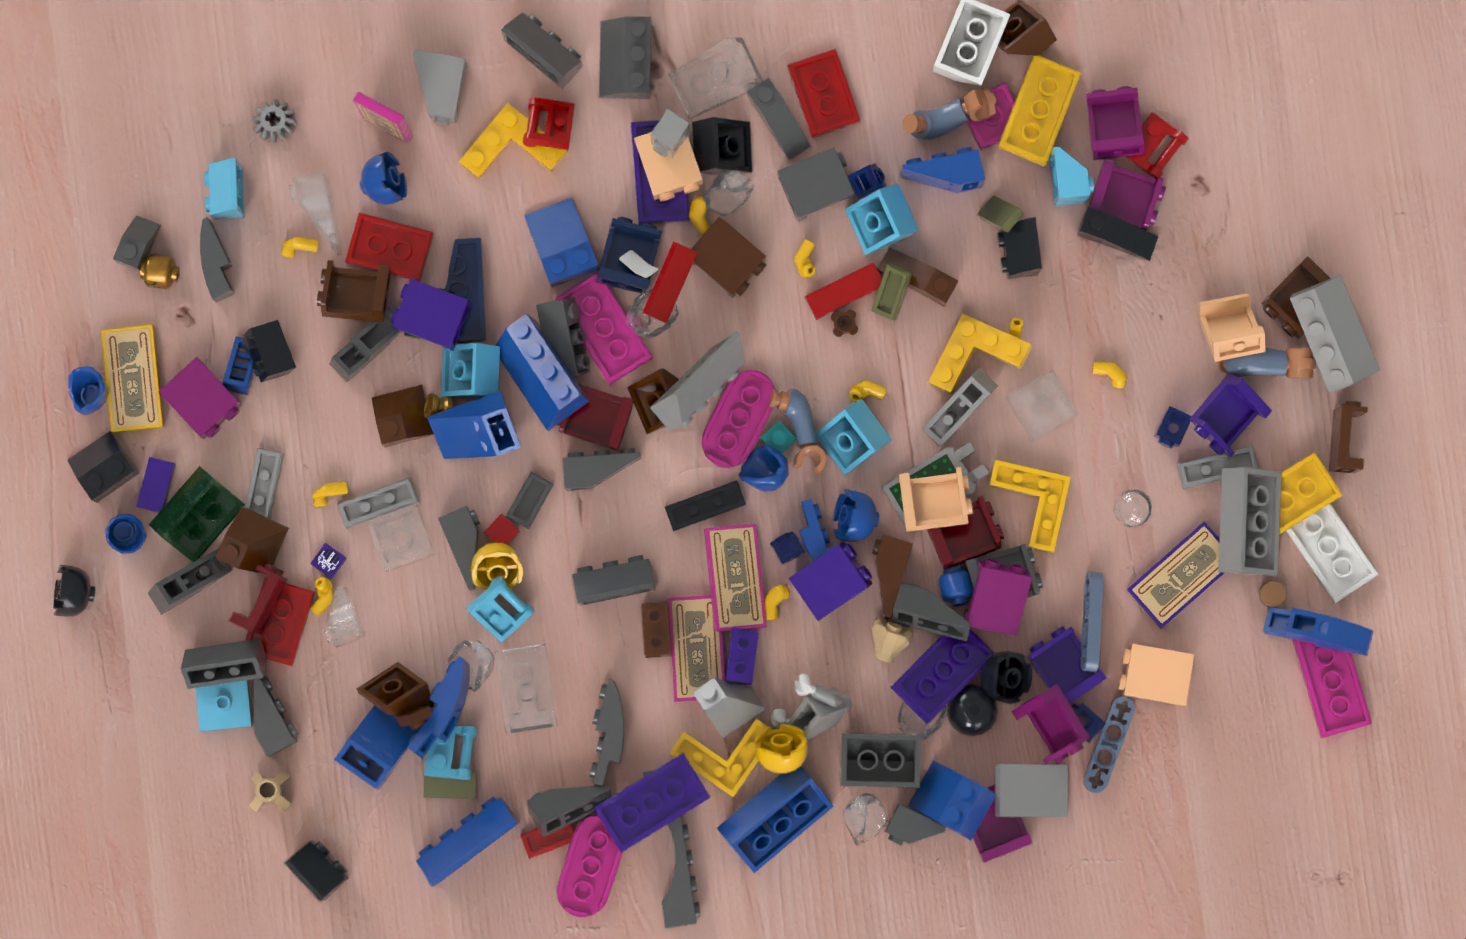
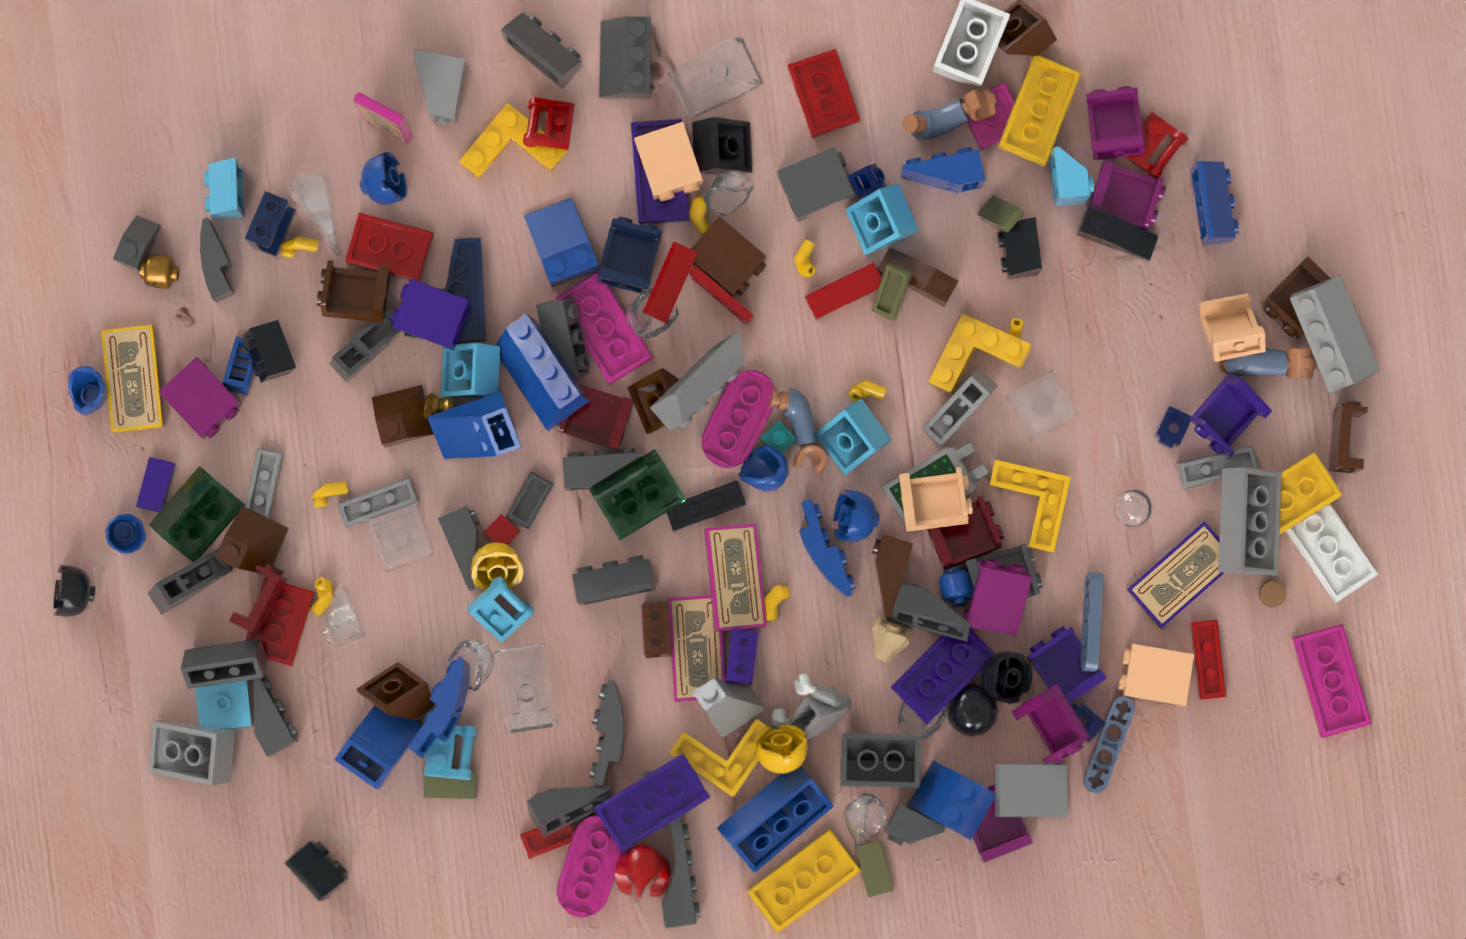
black slope [67,431,140,503] -> none
tan rock [249,770,291,812] -> none
light grey gear [252,99,297,143] -> none
dark purple tile [310,543,347,579] -> none
reddish brown plate [396,706,433,729] -> none
blue slope [416,796,520,887] -> none
white sticker [619,250,659,278] -> none
light grey brick [650,109,690,158] -> none
dark grey slope [747,78,811,160] -> none
clear blue brick [770,531,805,566] -> none
dark purple panel [789,541,873,621] -> none
reddish brown plate [831,310,858,337] -> none
yellow arm [1092,362,1128,389] -> none
blue slope [1263,607,1373,656] -> none
none -> light grey slope [149,721,235,786]
none -> dark blue panel [245,191,297,257]
none -> clear green slope [589,449,686,540]
none -> red piece [615,844,670,898]
none -> red tile [689,265,753,325]
none -> yellow tile [747,829,861,933]
none -> olive tile [855,840,894,897]
none -> blue slope [1190,161,1239,246]
none -> red tile [1191,620,1226,700]

